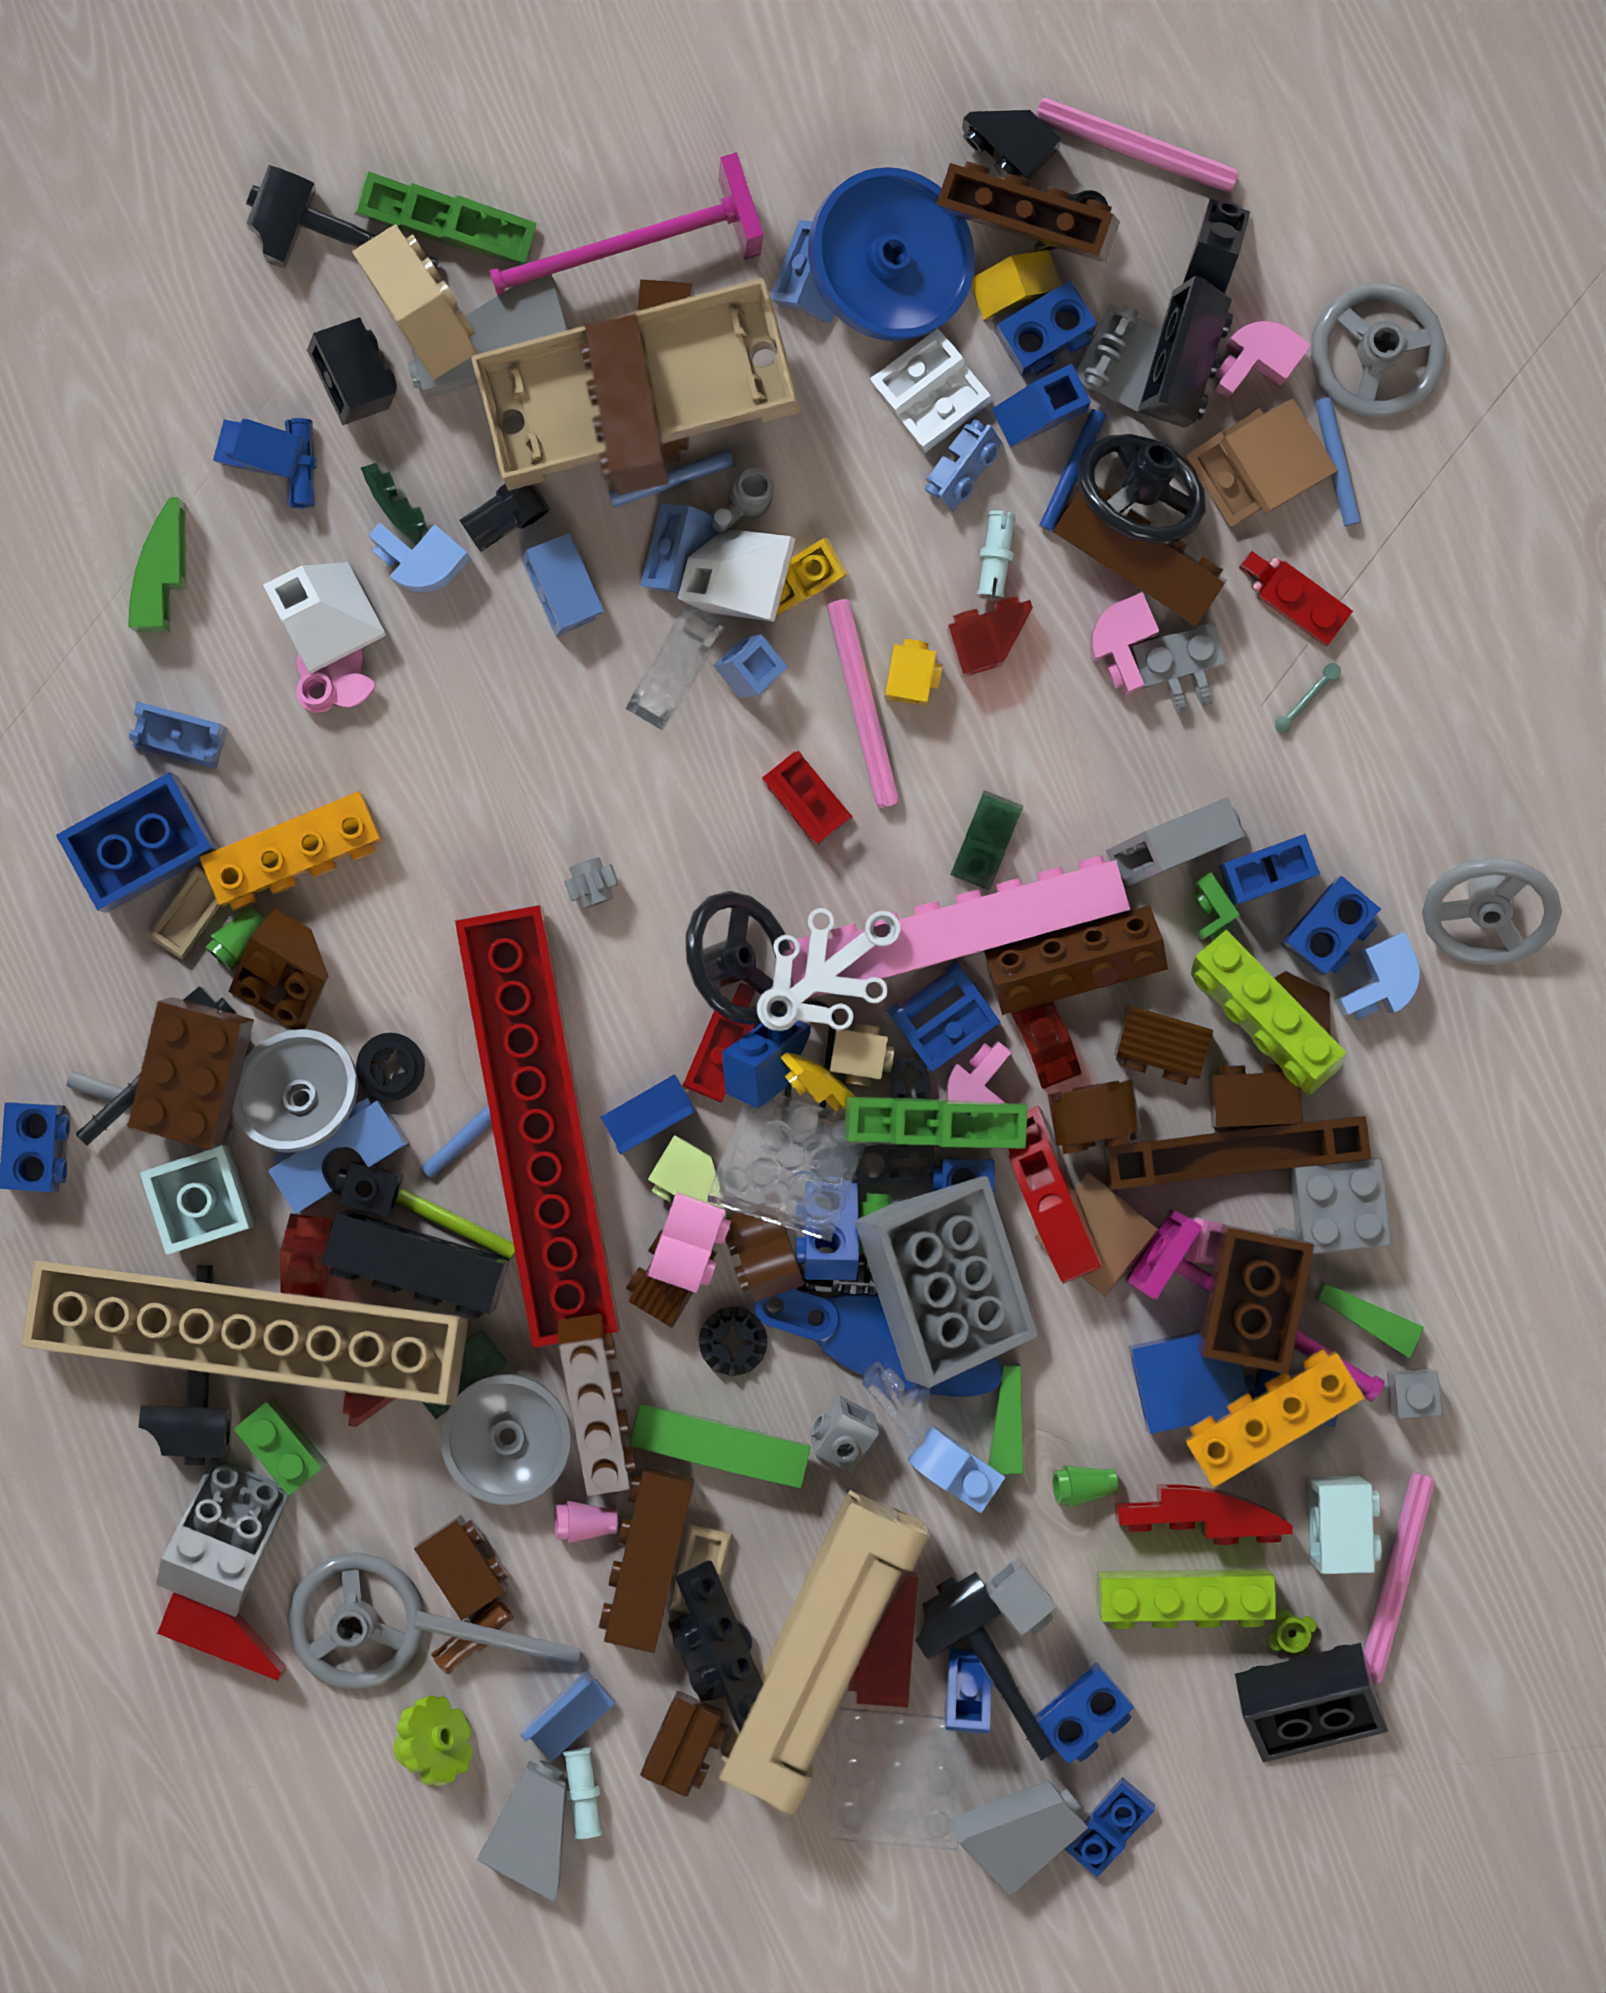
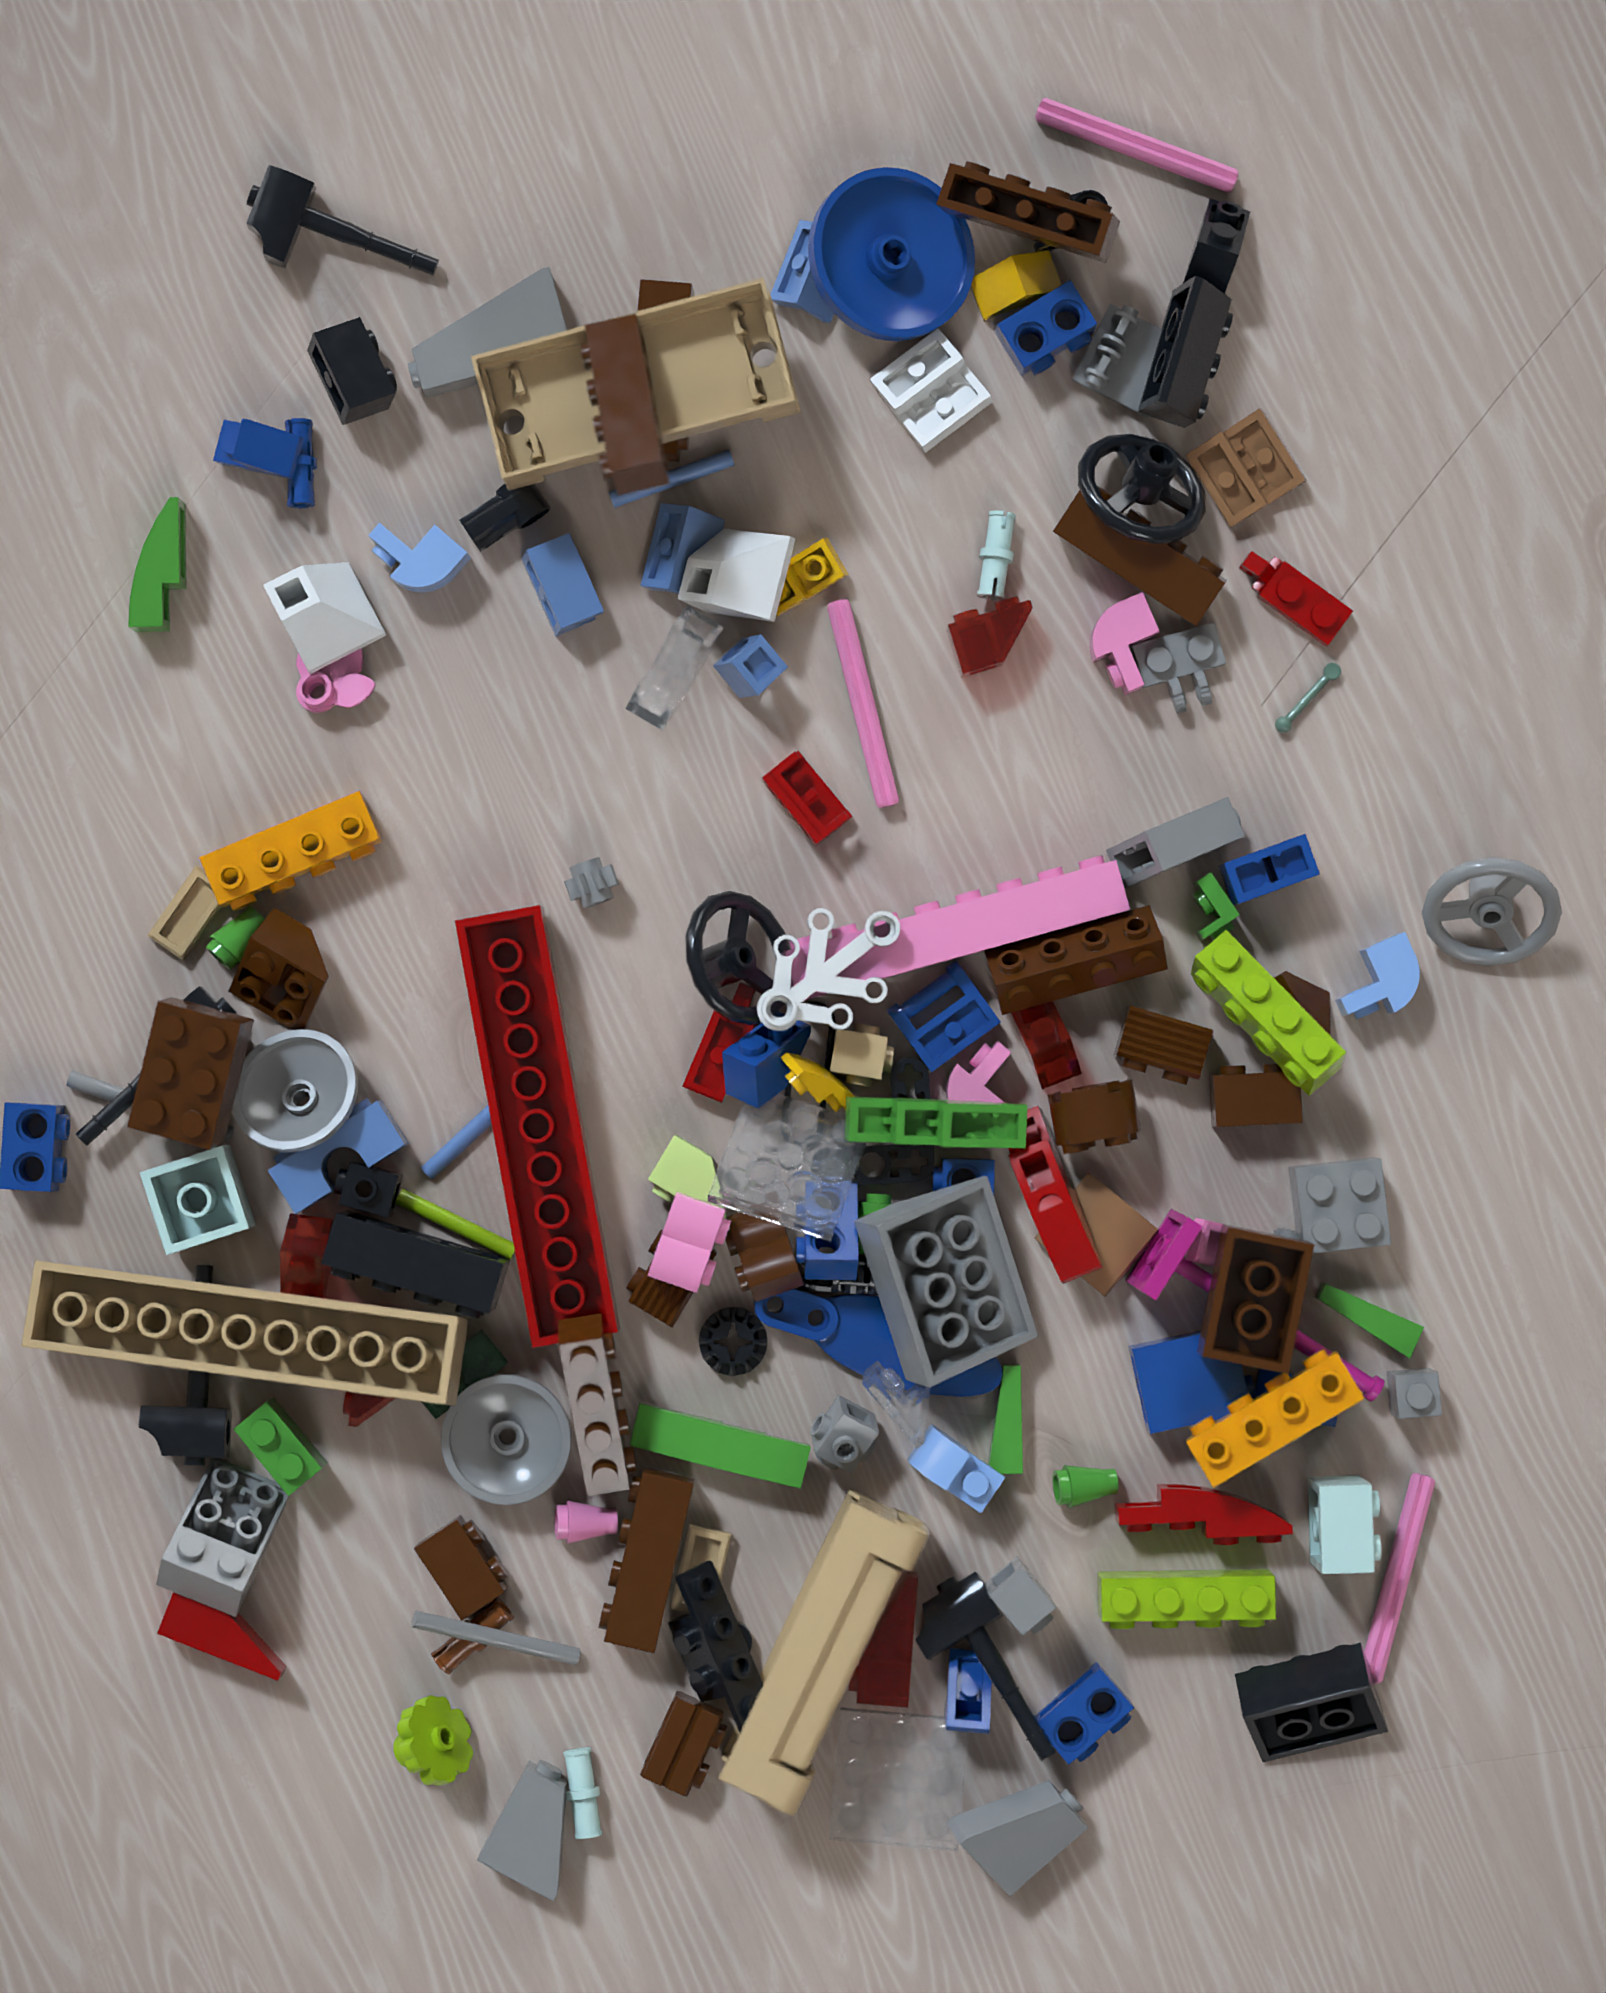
blue brick [56,772,218,913] -> none
medium blue hinge [129,701,228,769] -> none
light grey piece [287,1552,423,1690] -> none
tan brick [352,224,477,380] -> none
bright green slope [354,171,537,265] -> none
black gear [356,1033,425,1101] -> none
clear green slope [361,462,428,546] -> none
dark pink tile [489,152,763,296] -> none
medium blue panel [520,1669,616,1762] -> none
blue panel [600,1074,696,1155] -> none
light grey piece [712,468,774,533] -> none
yellow brick [884,639,943,706] -> none
medium blue hinge [924,419,1003,512] -> none
clear green slope [950,790,1024,891] -> none
black slope [962,110,1061,181] -> none
blue slope [992,364,1091,448] -> none
blue bar [1039,409,1107,533] -> none
blue slope [1064,1777,1155,1877] -> none
reddish brown arch [1103,1116,1371,1190] -> none
bright pink brick [1214,321,1311,401] -> none
medium nougat slope [1221,398,1338,514] -> none
lime plate [1268,1609,1316,1656] -> none
blue brick [1281,876,1381,976] -> none
light grey piece [1311,283,1446,418] -> none
medium blue bar [1315,397,1361,526] -> none

